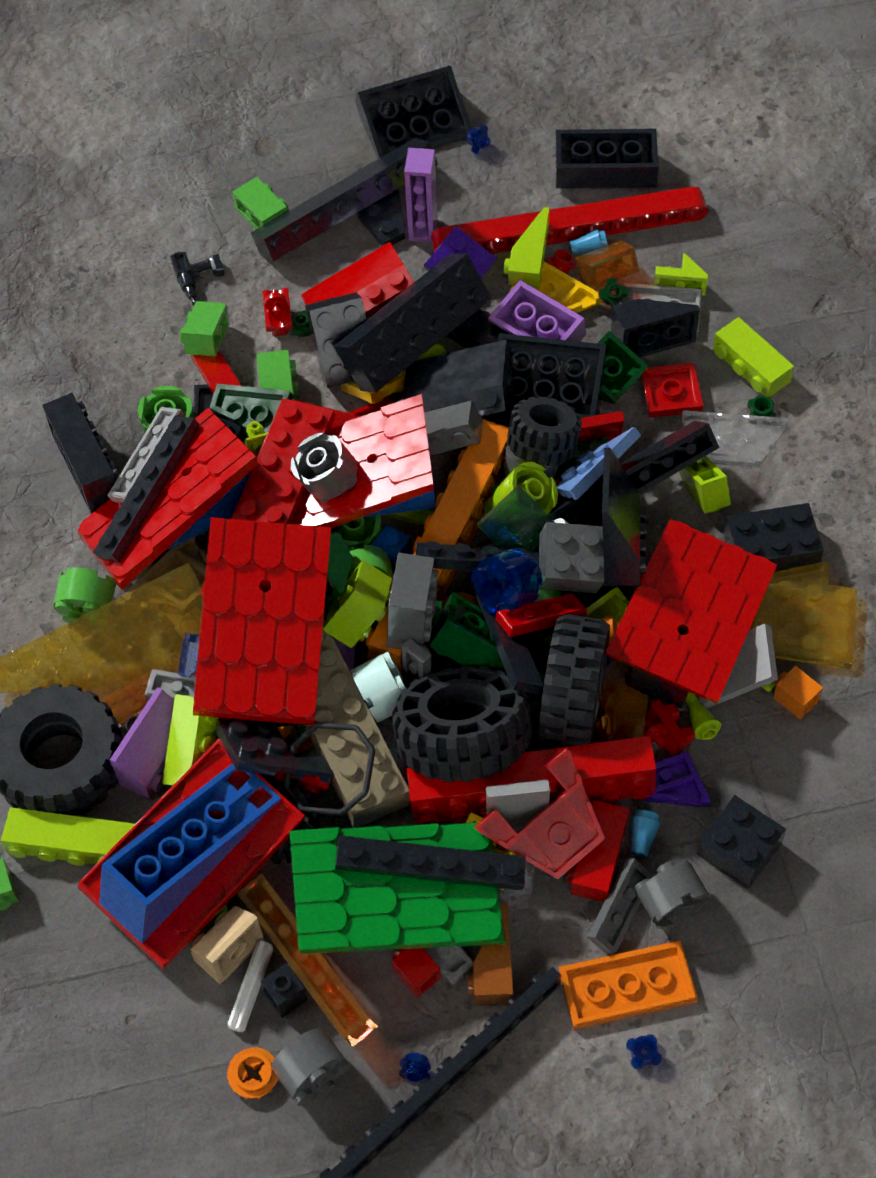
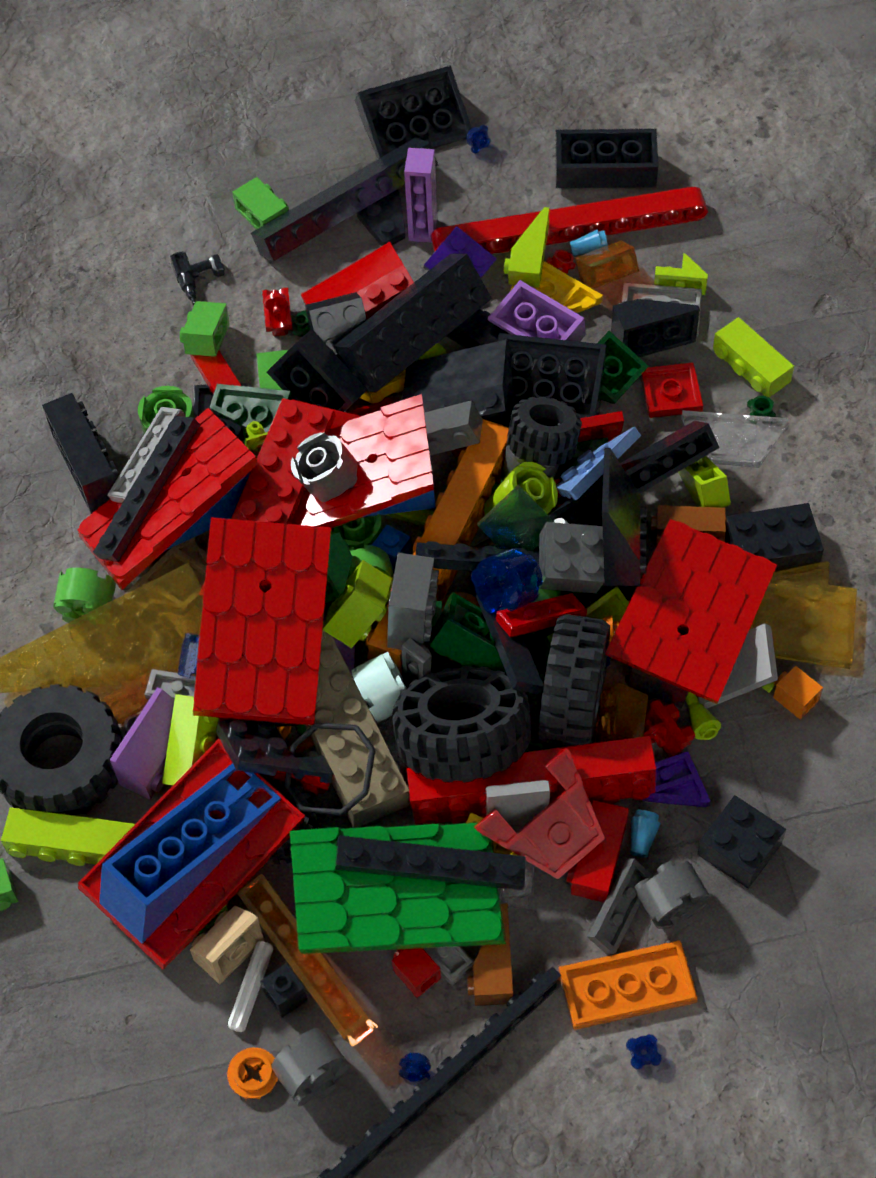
dark green plate [598,277,629,308] -> none
none -> black brick [266,329,368,412]
none -> dark orange brick [650,505,726,545]

